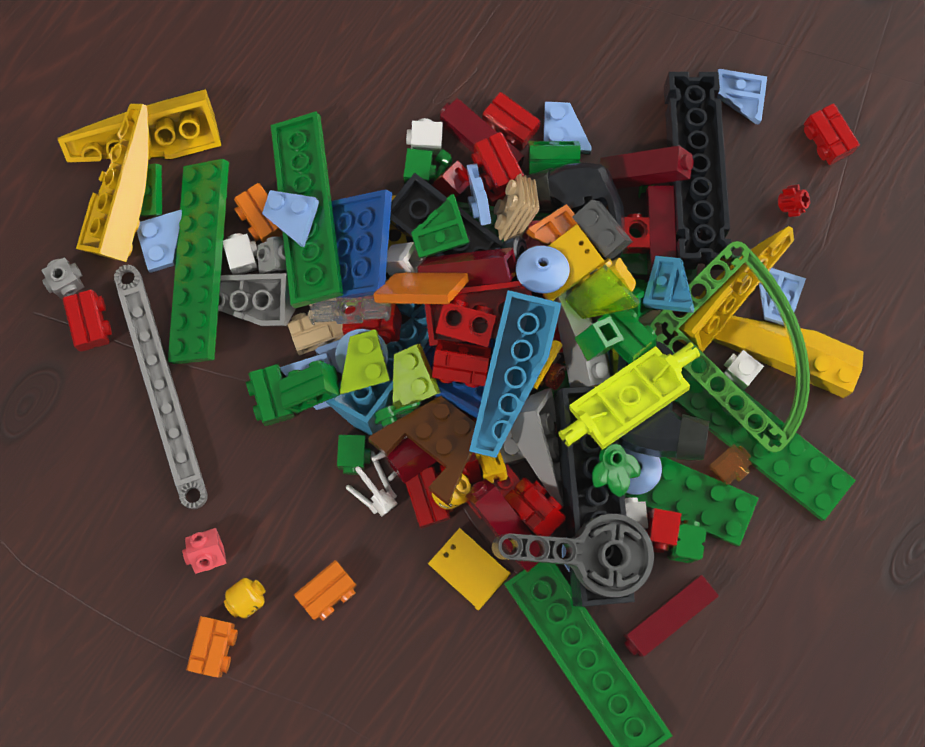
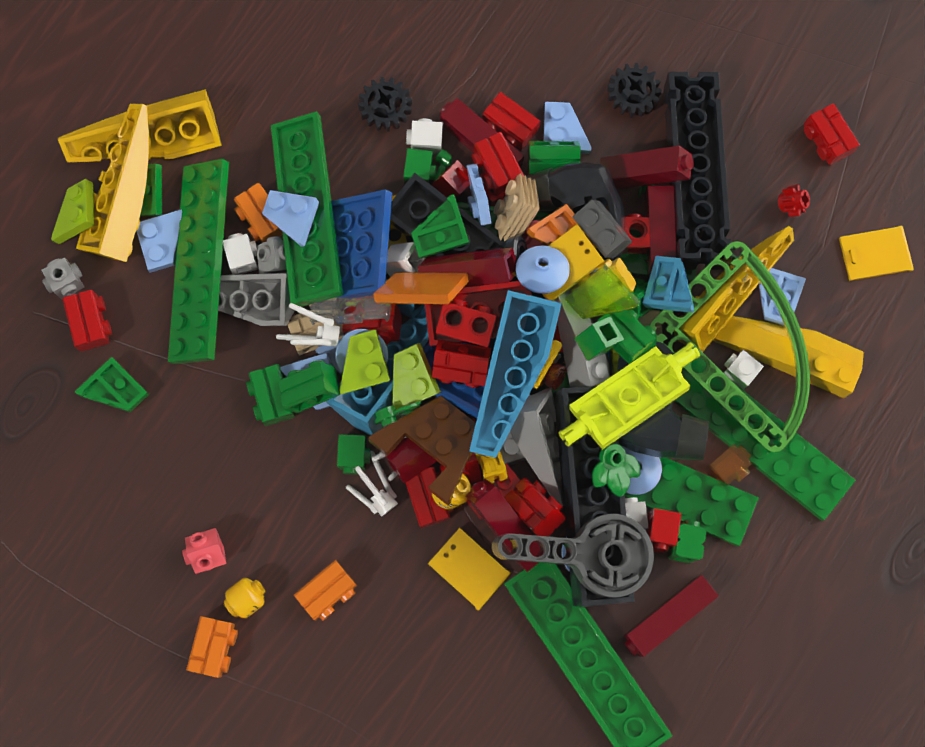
light grey plate [114,265,207,509] -> none
light blue wing [717,69,767,124] -> none
none -> lime wing [51,179,94,244]
none -> green wing [75,357,149,412]
none -> white plant [276,303,340,347]
none -> black gear [358,77,412,132]
none -> black gear [607,63,662,118]
none -> yellow container [839,226,914,281]

